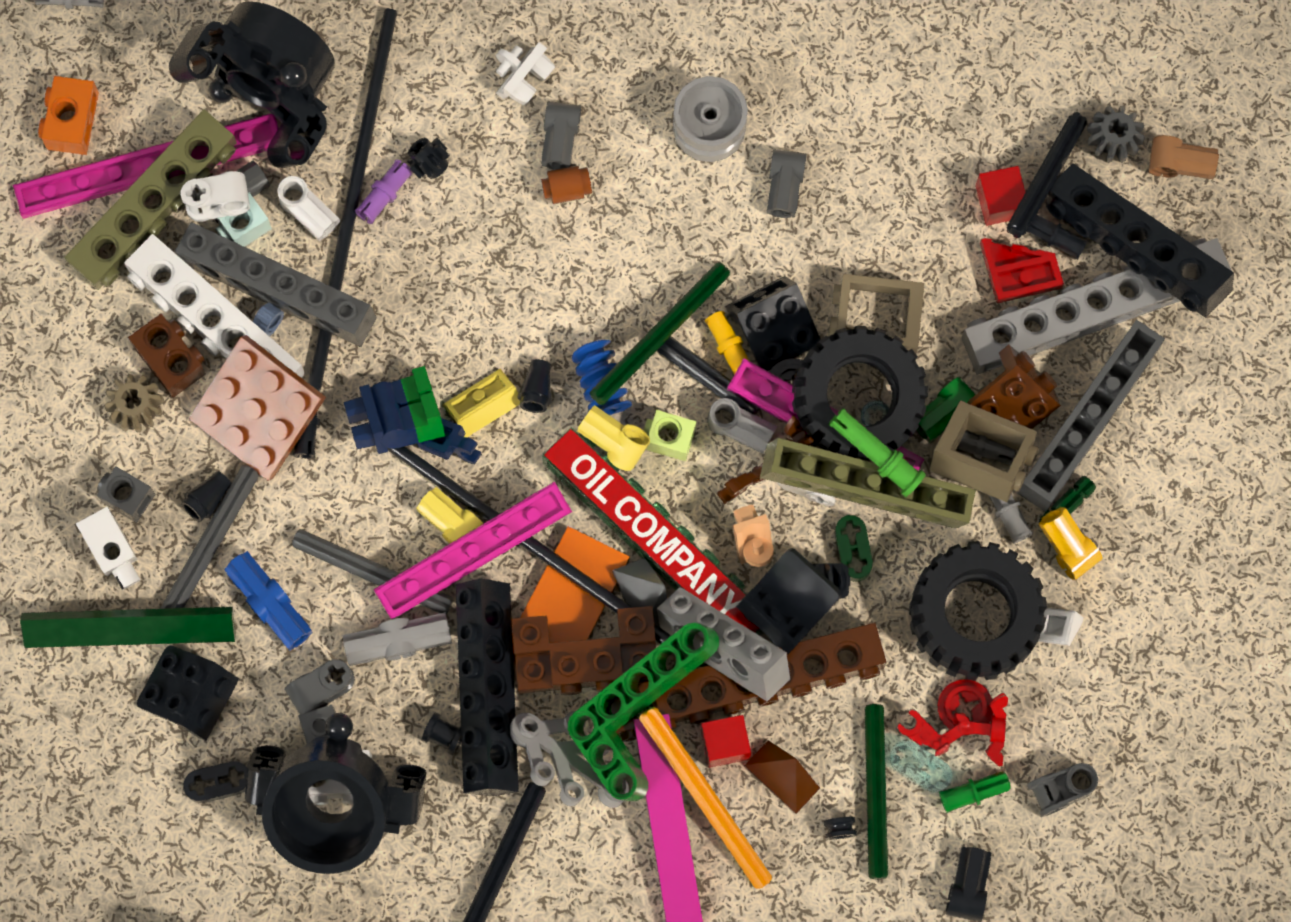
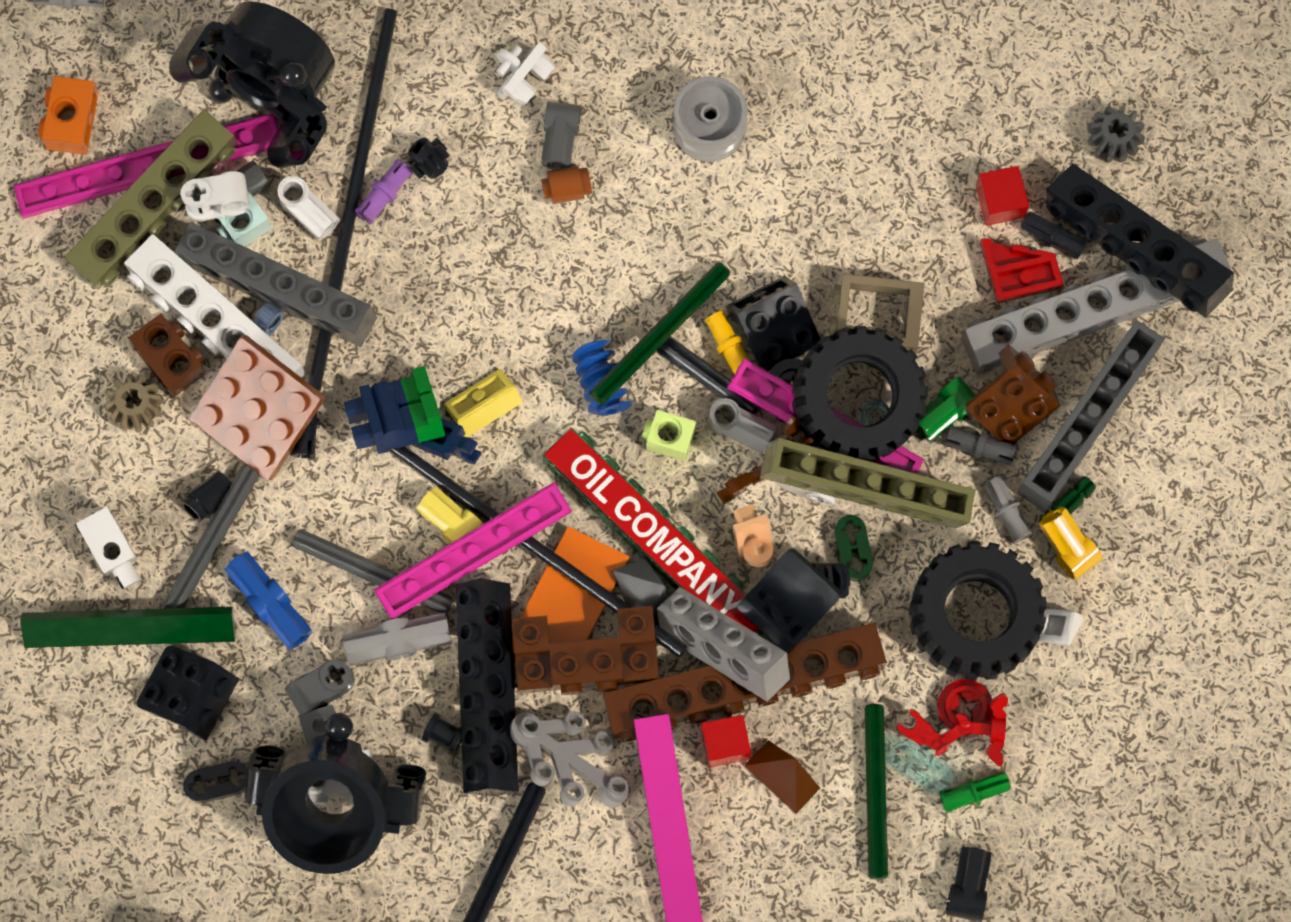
dark grey brick [97,466,156,523] -> none
black cone [518,359,551,413] -> none
green beam [567,623,719,801] -> none
light yellow piece [577,405,650,471] -> none
light orange axle [639,707,772,889] -> none
dark grey piece [767,149,807,219] -> none
black bush [823,817,857,840] -> none
bright green pin [828,408,926,497] -> none
dark tan window [930,401,1039,502] -> none
black axle [1006,112,1087,238] -> none
dark grey piece [1027,763,1098,818] -> none
medium nougat piece [1149,135,1219,180] -> none

